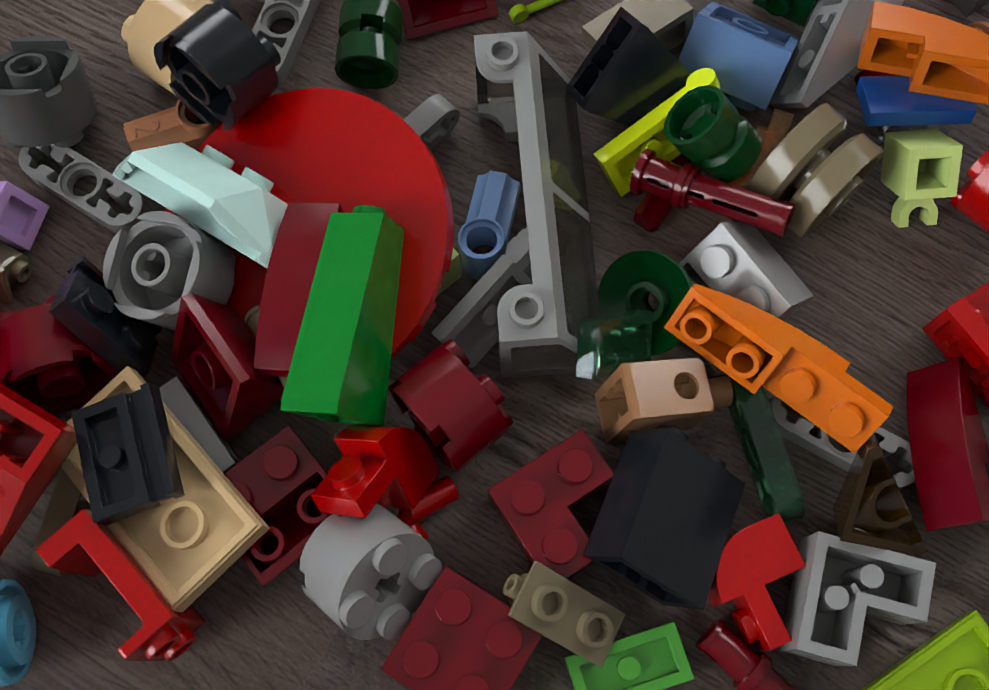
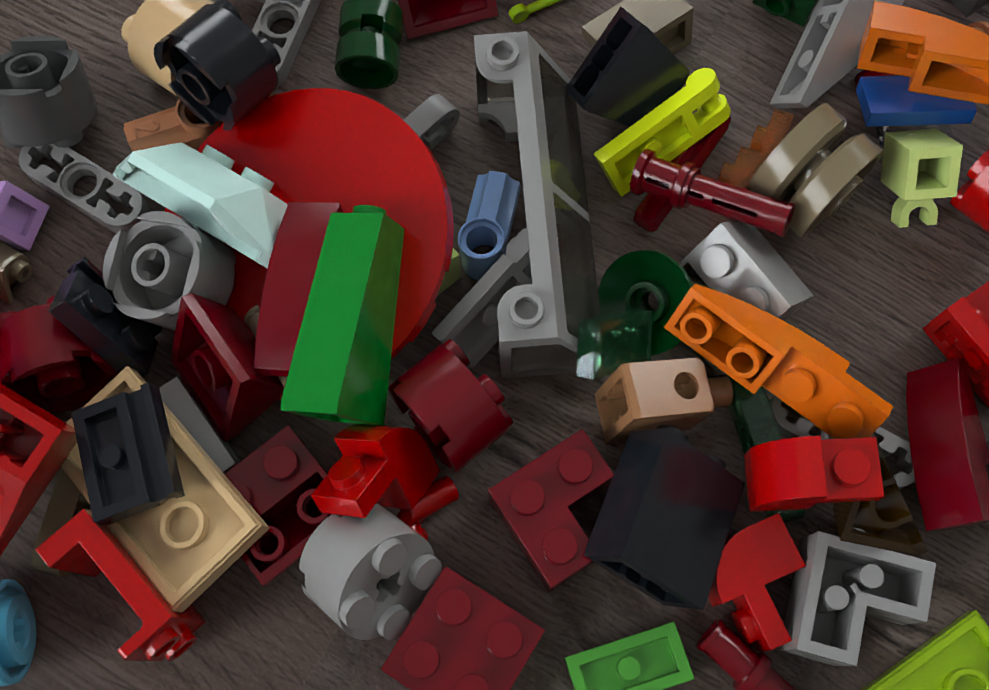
dark tan hinge [503,561,626,668] -> none
dark green wheel [664,85,762,183] -> none
medium blue slope [678,1,801,111] -> none
none -> red brick [744,435,884,512]

